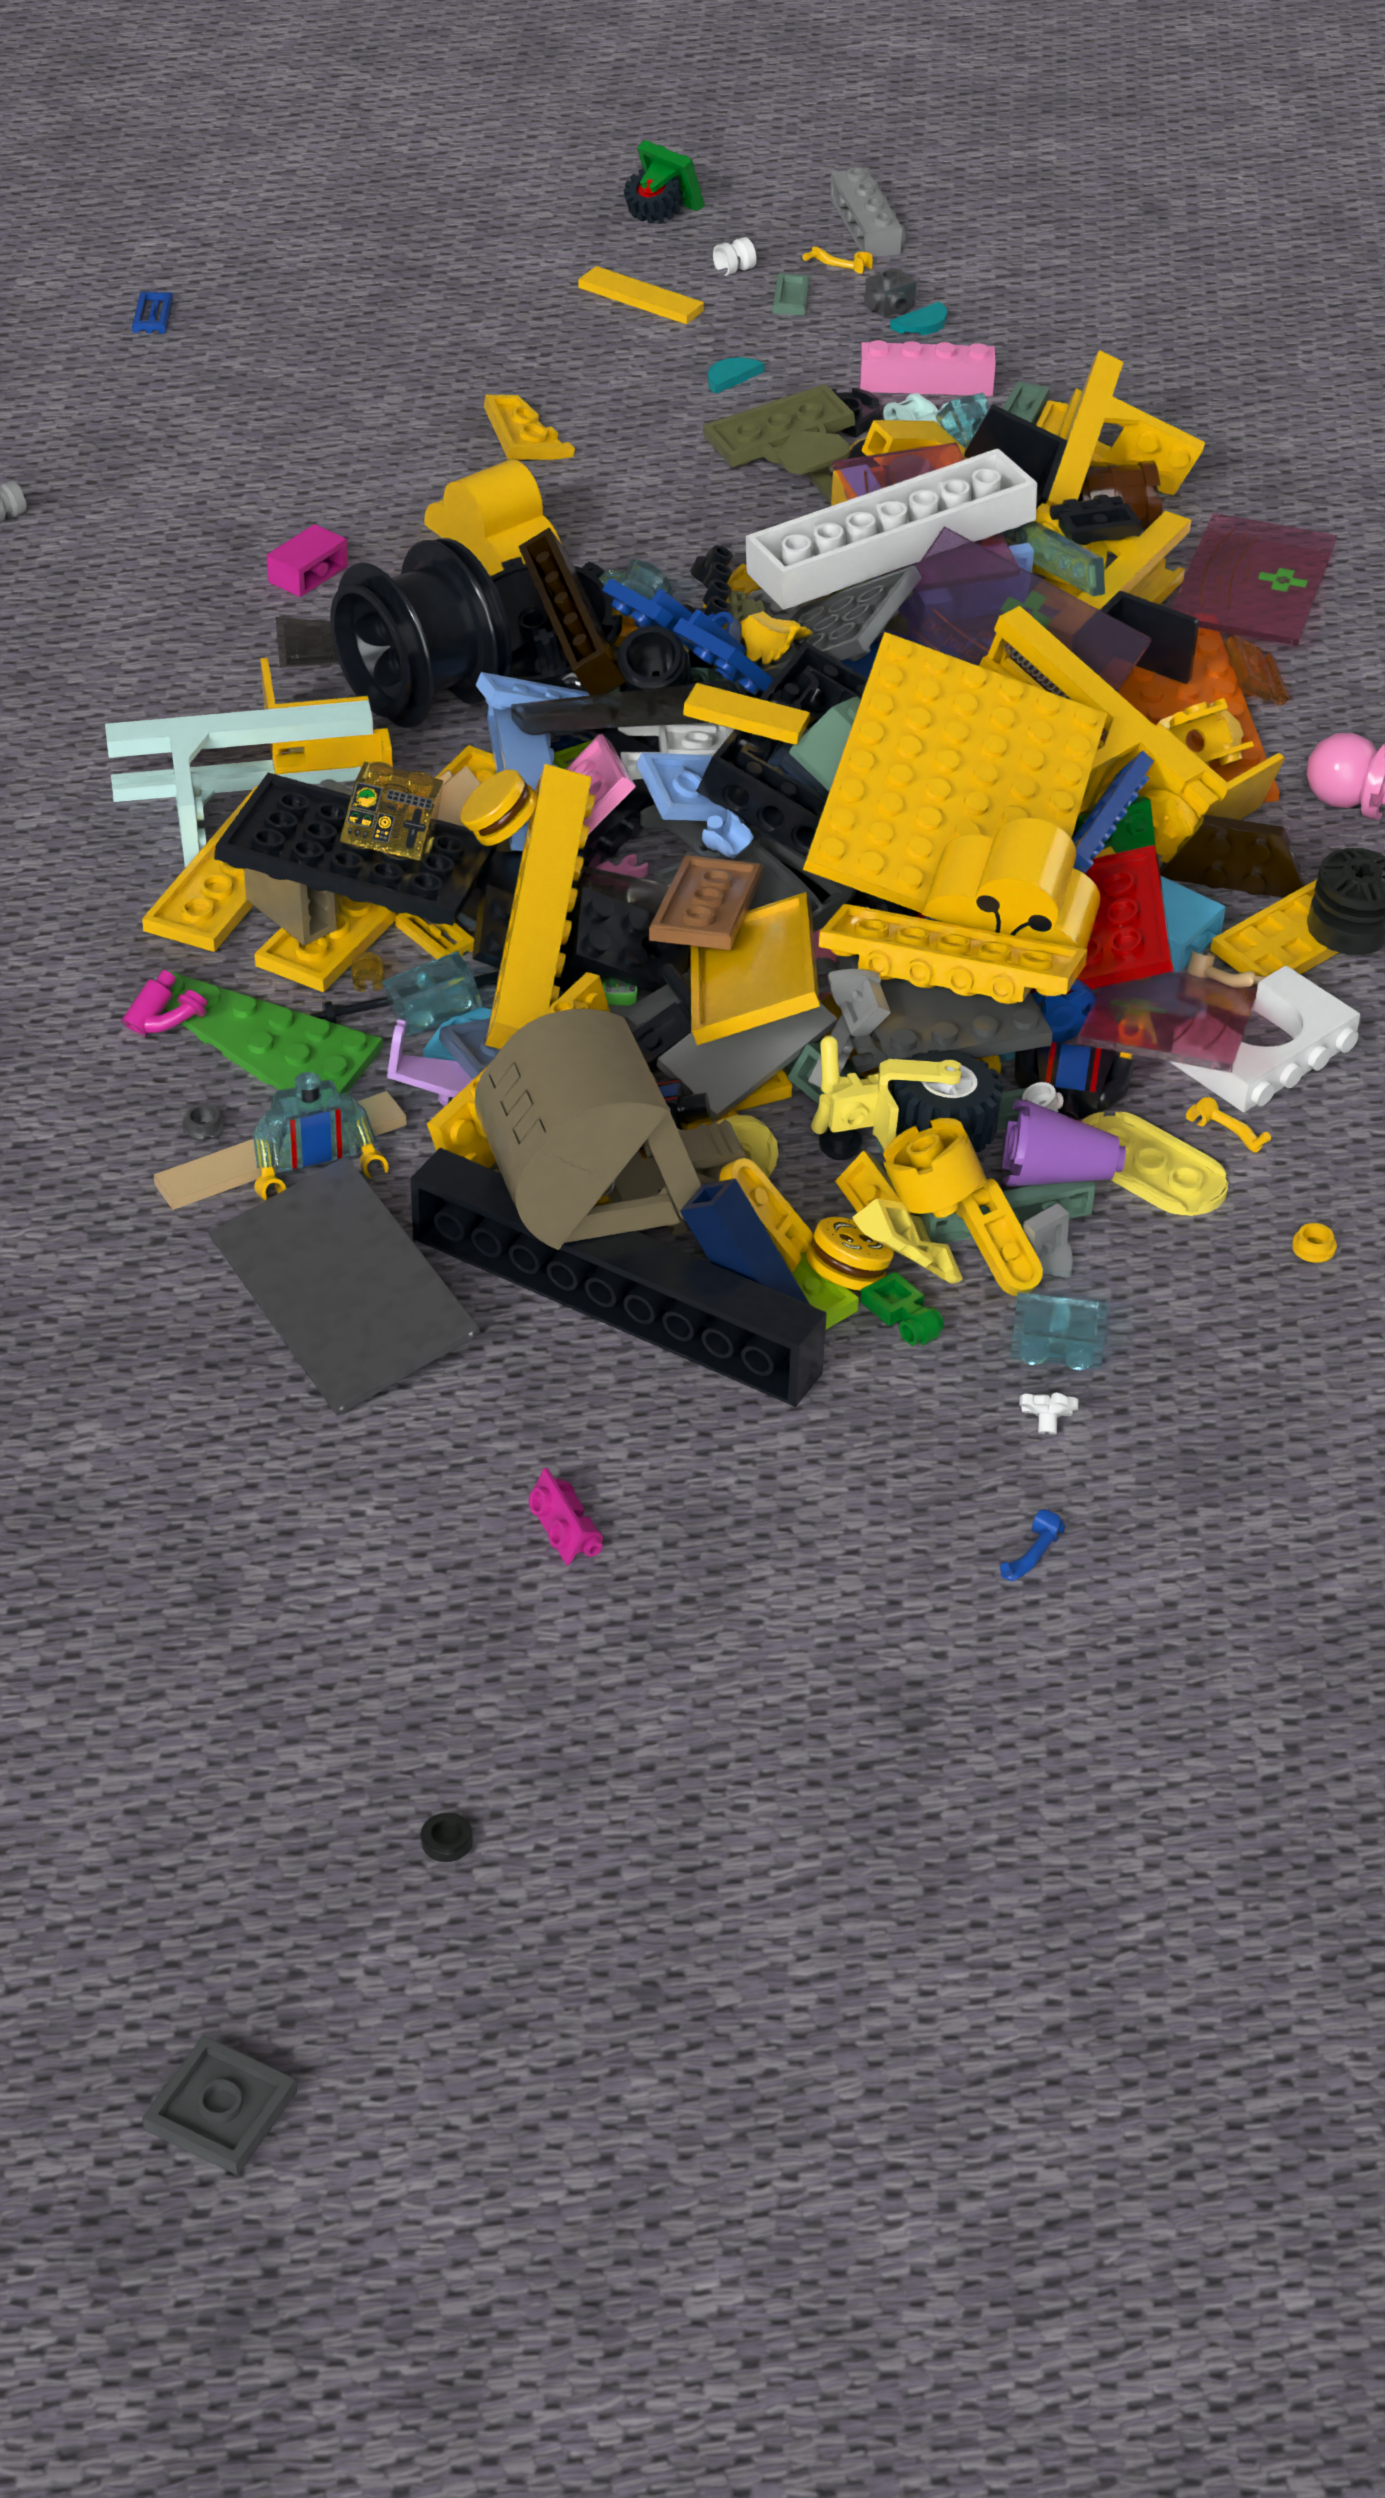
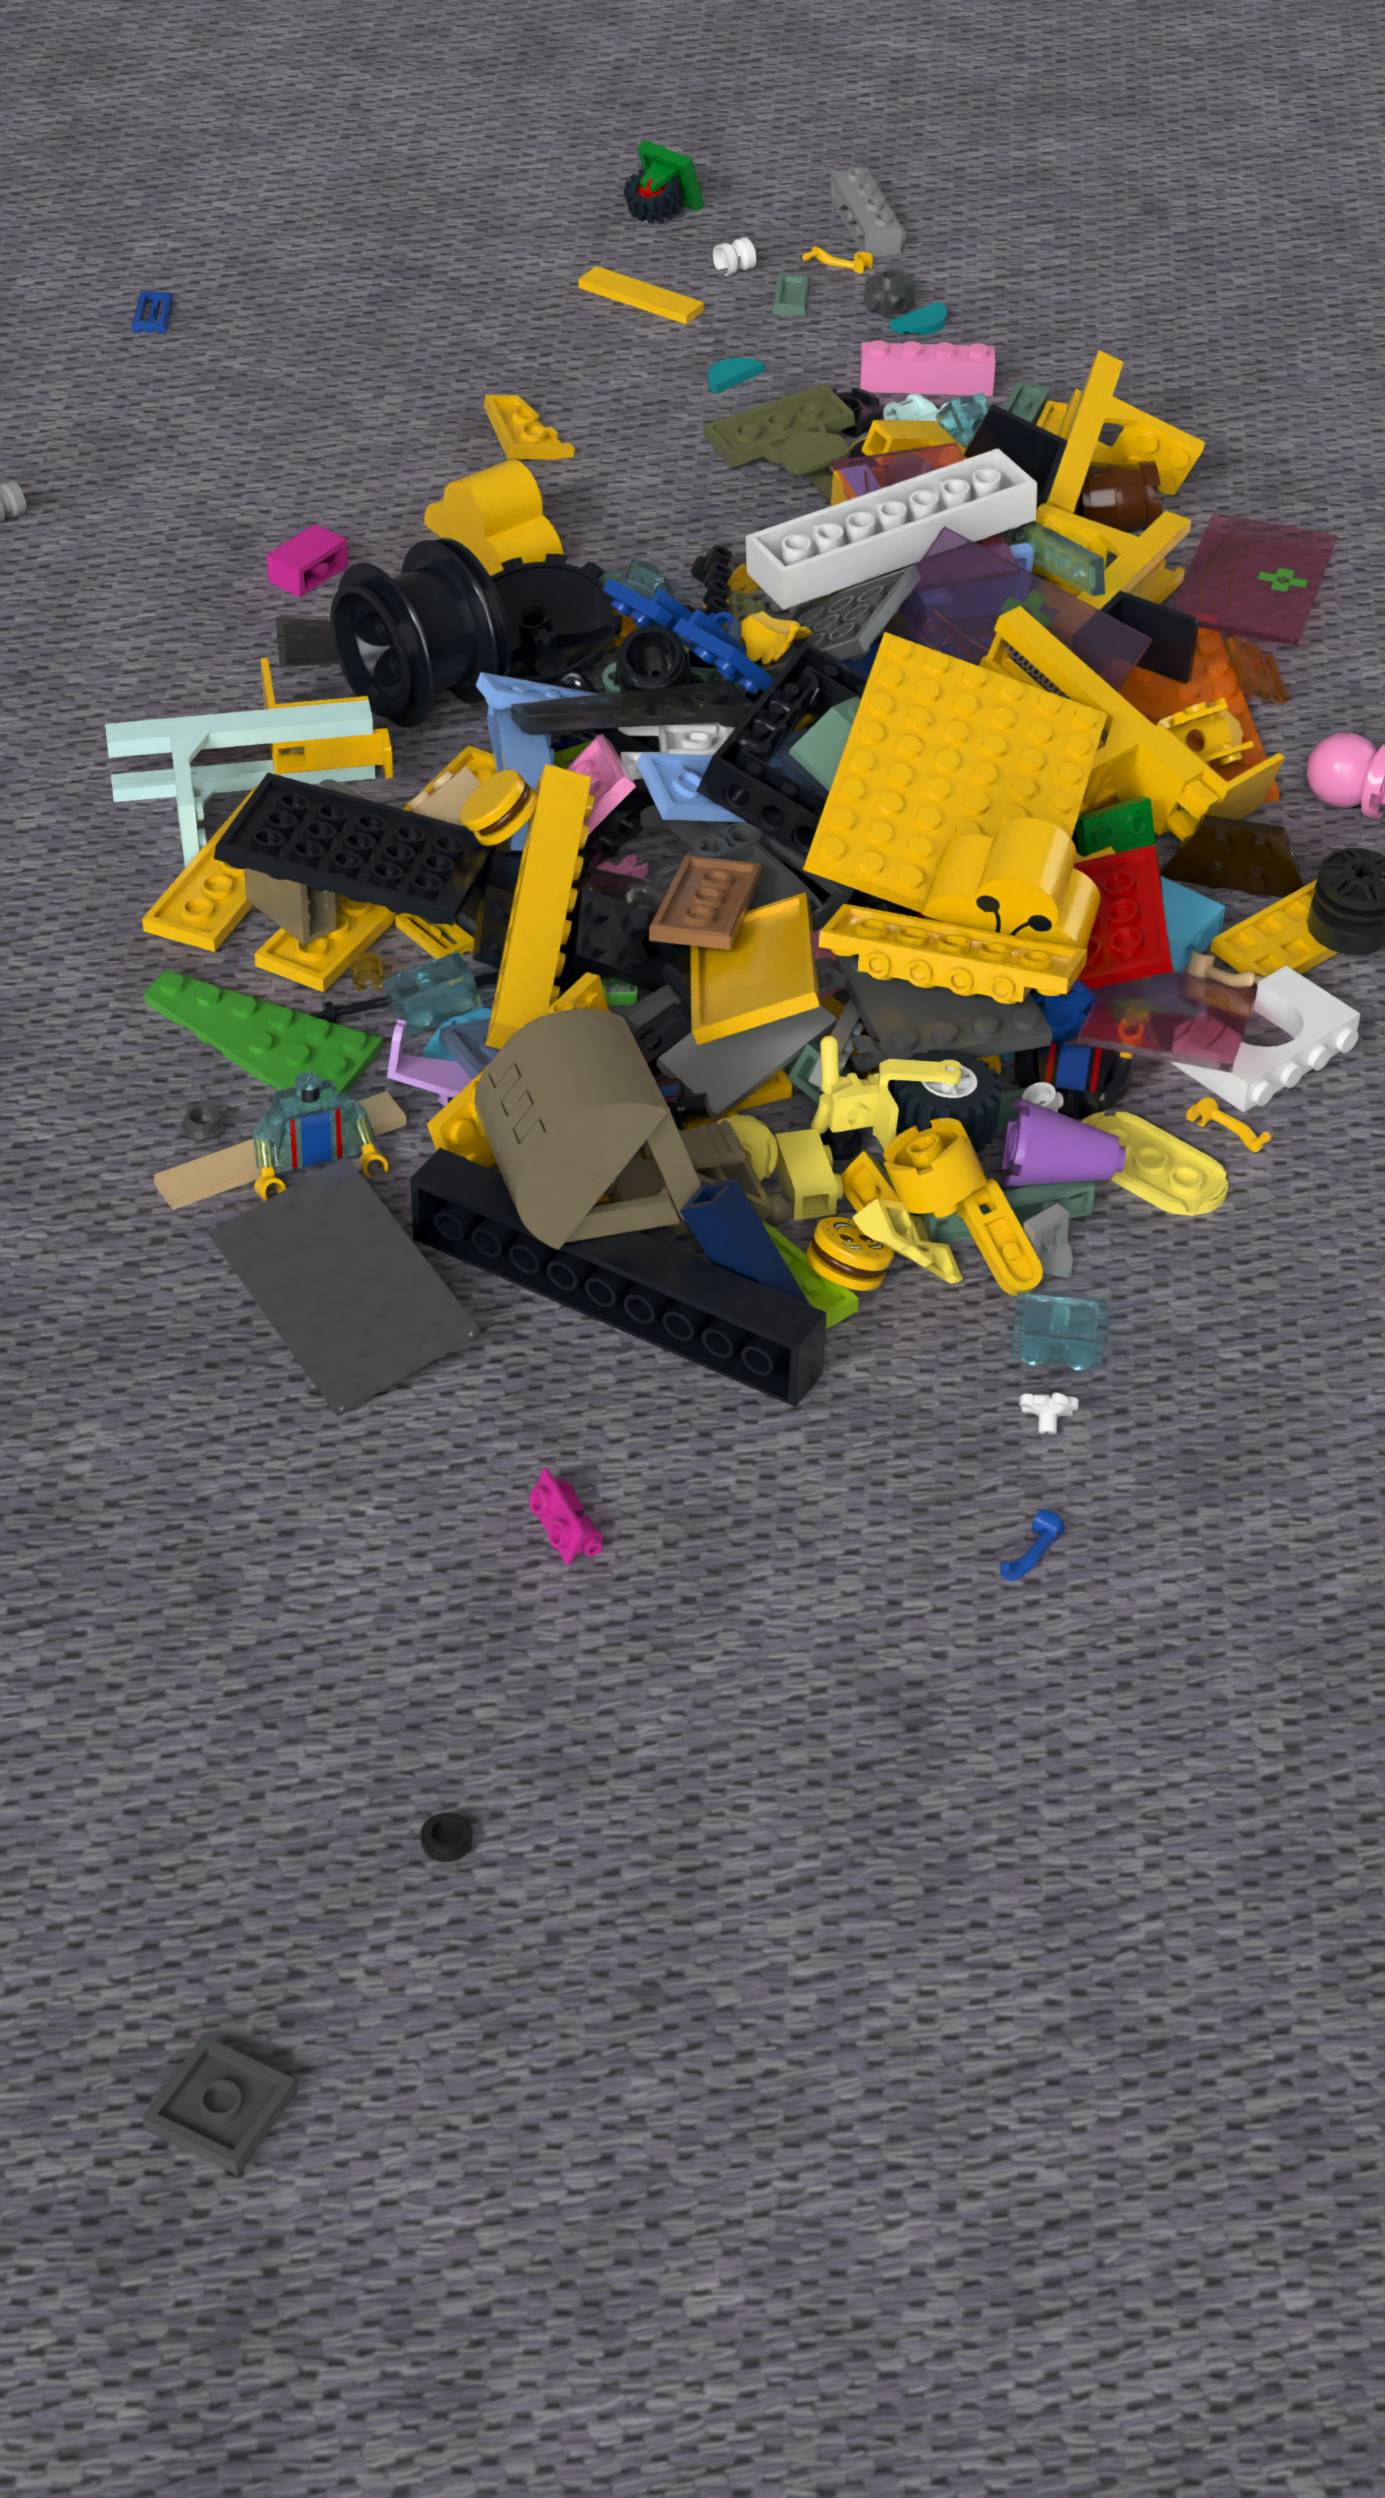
dark pink plant [121,970,208,1036] -> none
clear yellow slope [340,761,444,861] -> none
dark brown brick [518,527,626,701] -> none
yellow tile [683,683,810,745] -> none
light blue arm [702,809,754,859] -> none
yellow plate [719,1158,814,1273] -> none
light grey tile [828,969,891,1037] -> none
green plate [860,1271,944,1346] -> none
black plate [1049,494,1141,545] -> none
blue plate [1072,750,1154,874] -> none
yellow tile [1141,790,1199,863] -> none
yellow plate [1292,1223,1337,1263] -> none
none -> light yellow brick [775,1128,843,1220]

